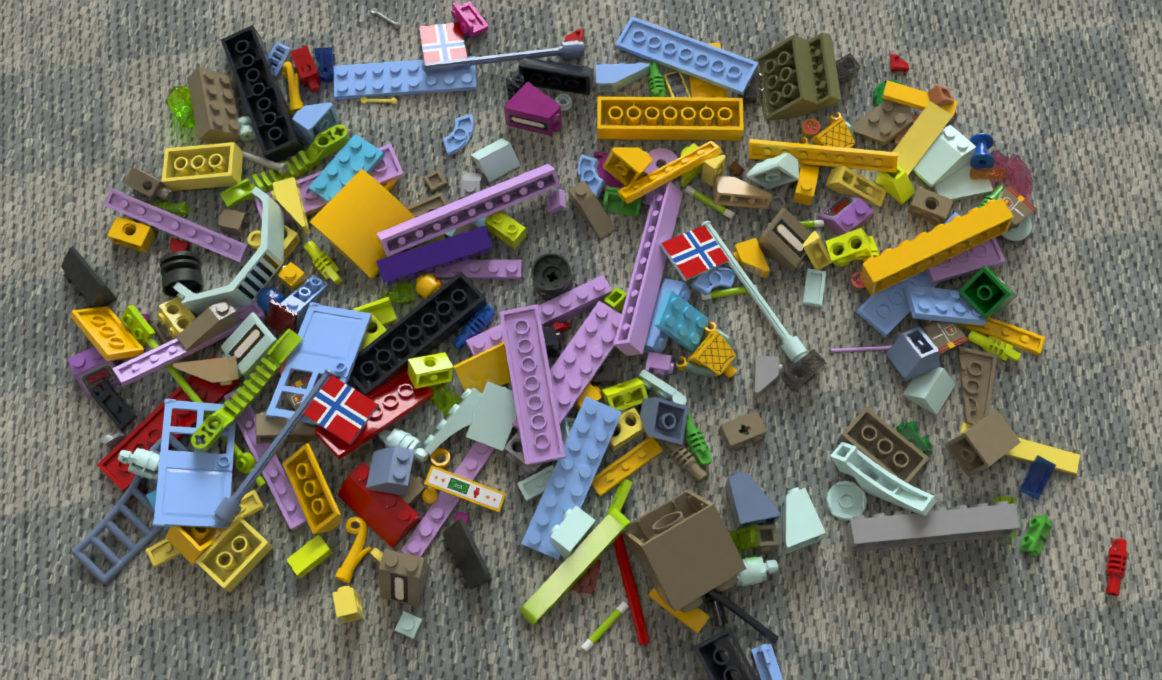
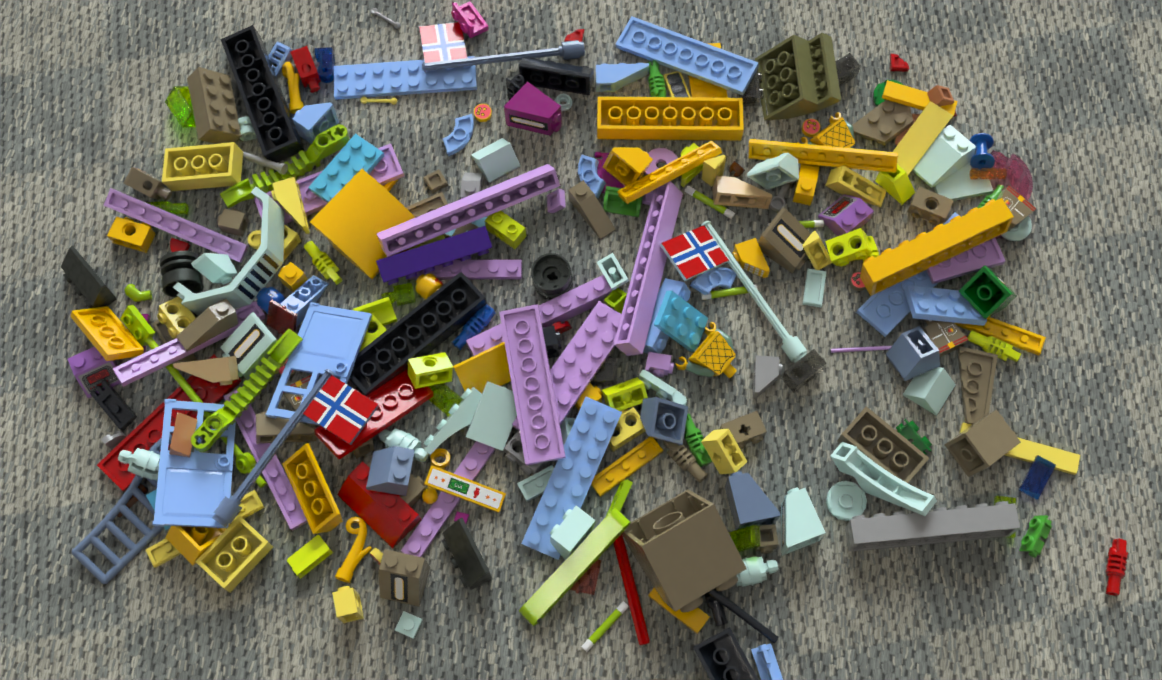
none -> lime arm [124,284,152,302]
none -> nougat slope [169,413,197,457]
none -> light aqua slope [191,253,238,284]
none -> tile [474,104,492,122]
none -> light aqua slope [597,253,629,290]
none -> light yellow brick [701,429,747,474]

